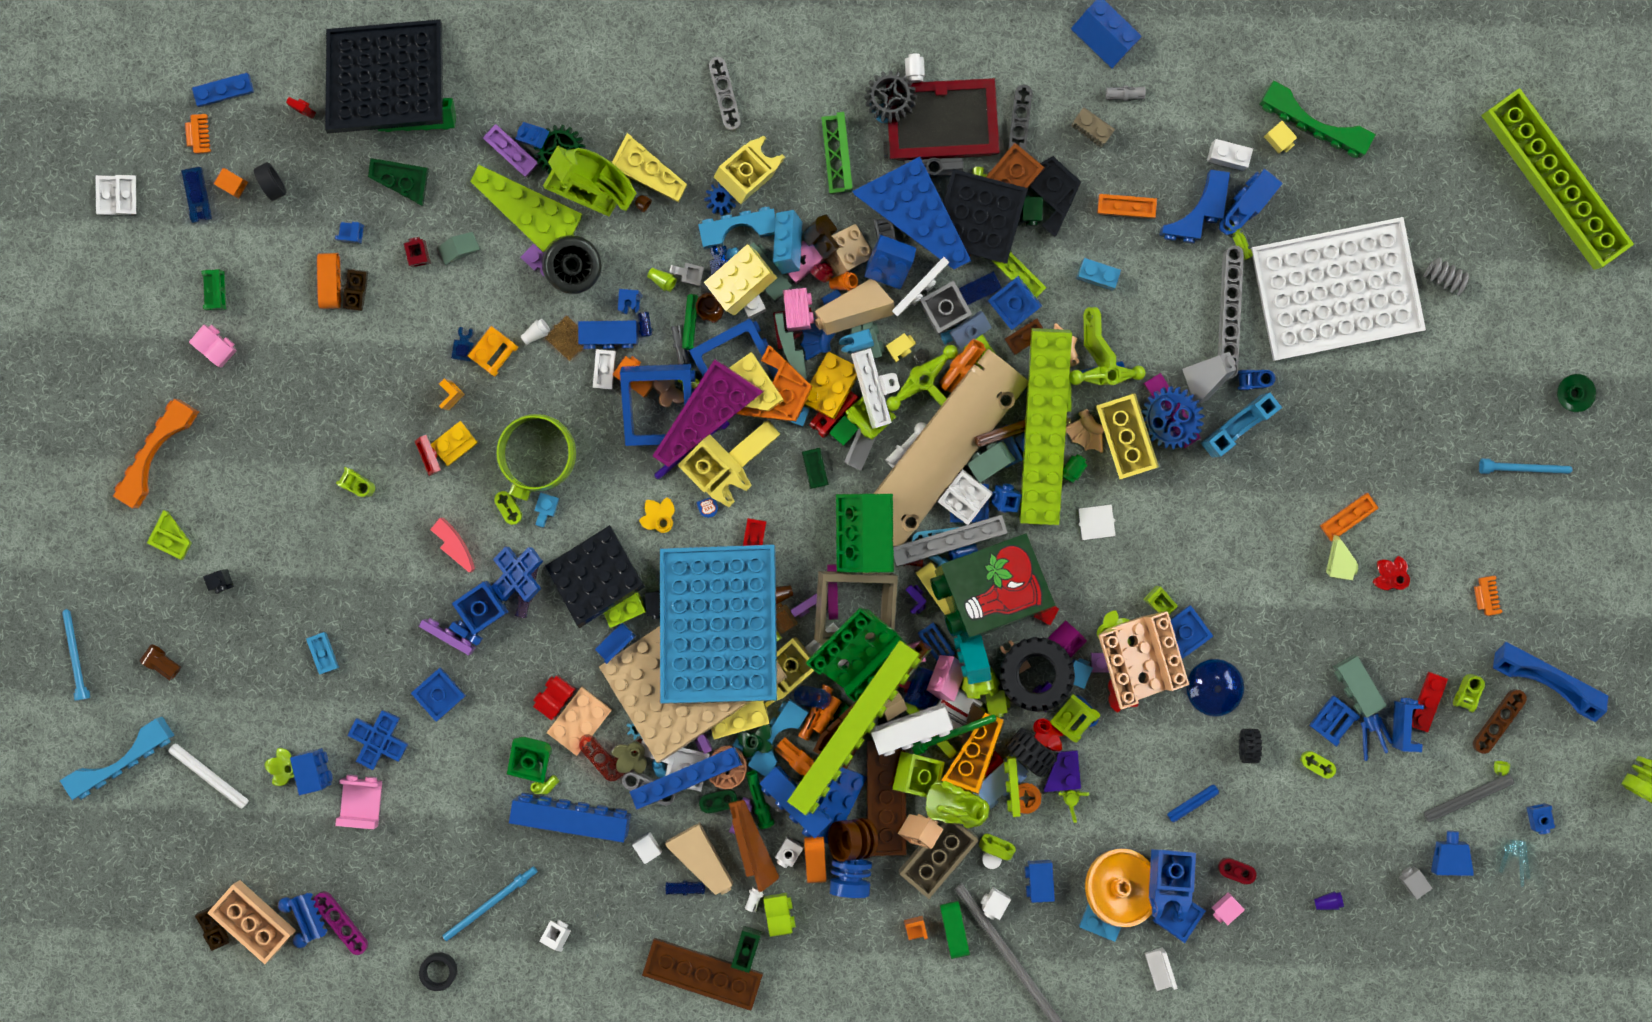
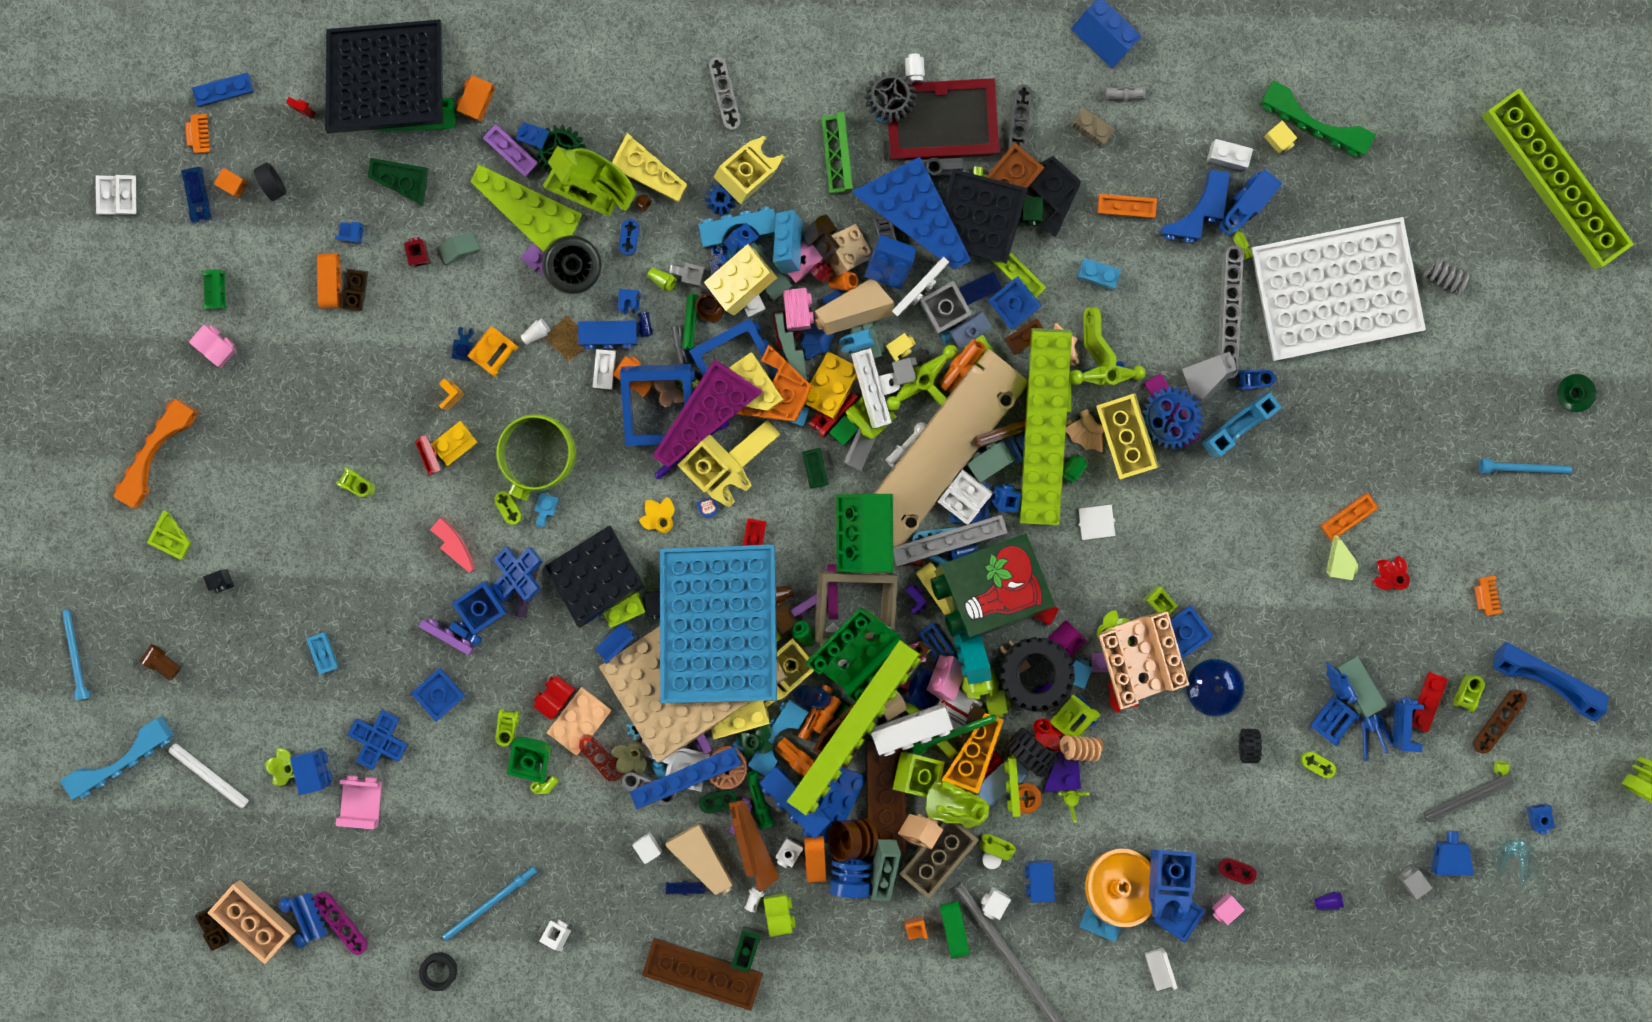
blue brick [509,793,631,843] -> none
blue axle [1167,785,1219,822] -> none
none -> orange brick [456,75,496,123]
none -> lime piece [495,708,520,747]
none -> blue beam [619,219,639,256]
none -> blue brick [724,223,758,255]
none -> green brick [791,621,816,646]
none -> sand green brick [868,839,901,901]
none -> light grey panel [892,357,917,385]
none -> light nougat piece [1060,735,1103,762]
none -> blue arm [1326,662,1358,704]

